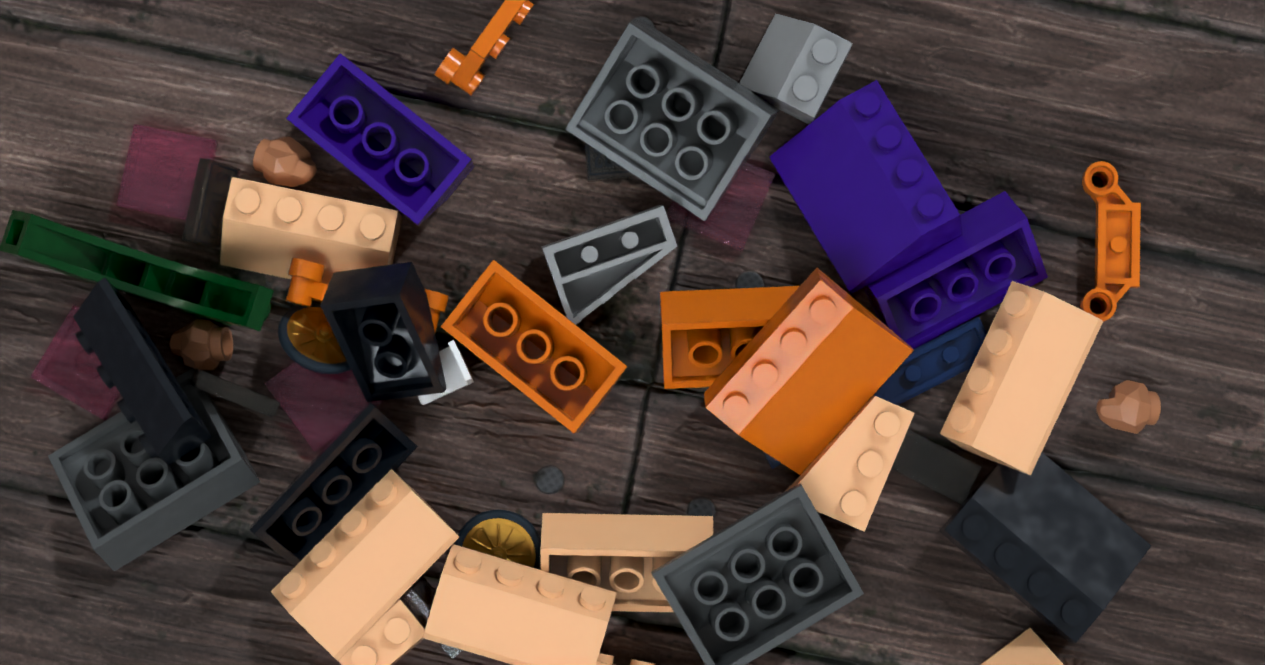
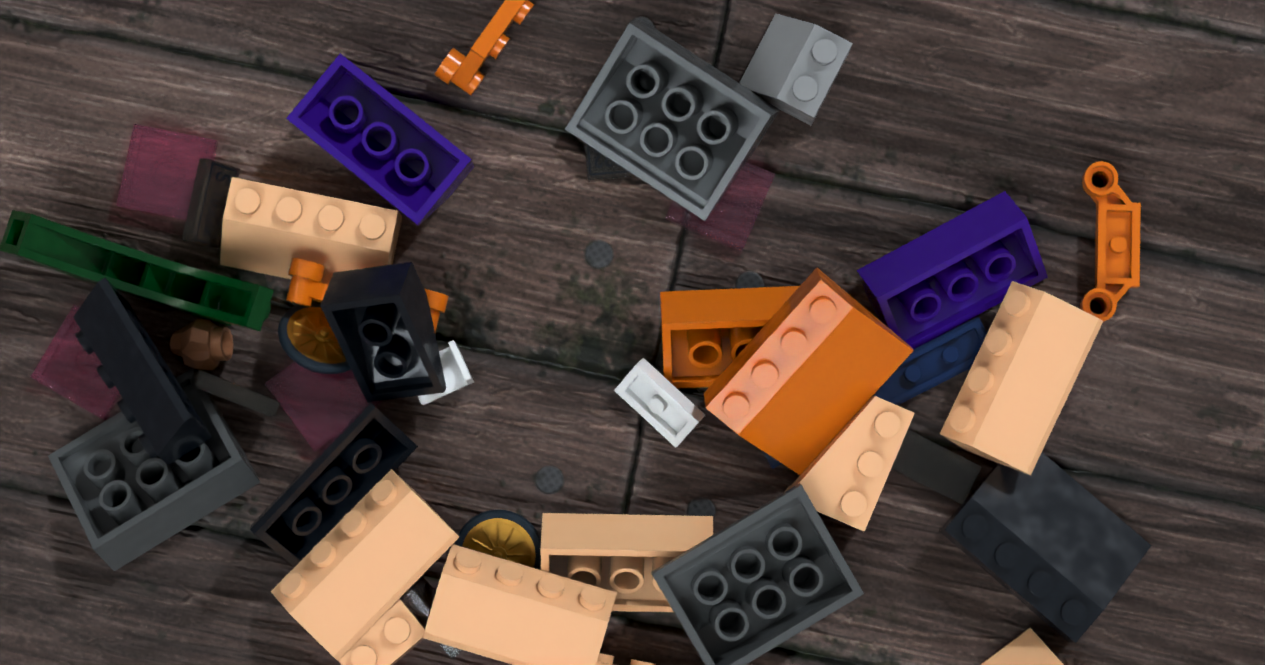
nougat rock [253,136,317,187] -> none
orange slope [440,260,628,434] -> none
light grey wedge [541,205,677,325] -> none
dark purple slope [769,80,962,295] -> none
nougat rock [1096,380,1161,434] -> none
none -> white plate [614,358,705,448]

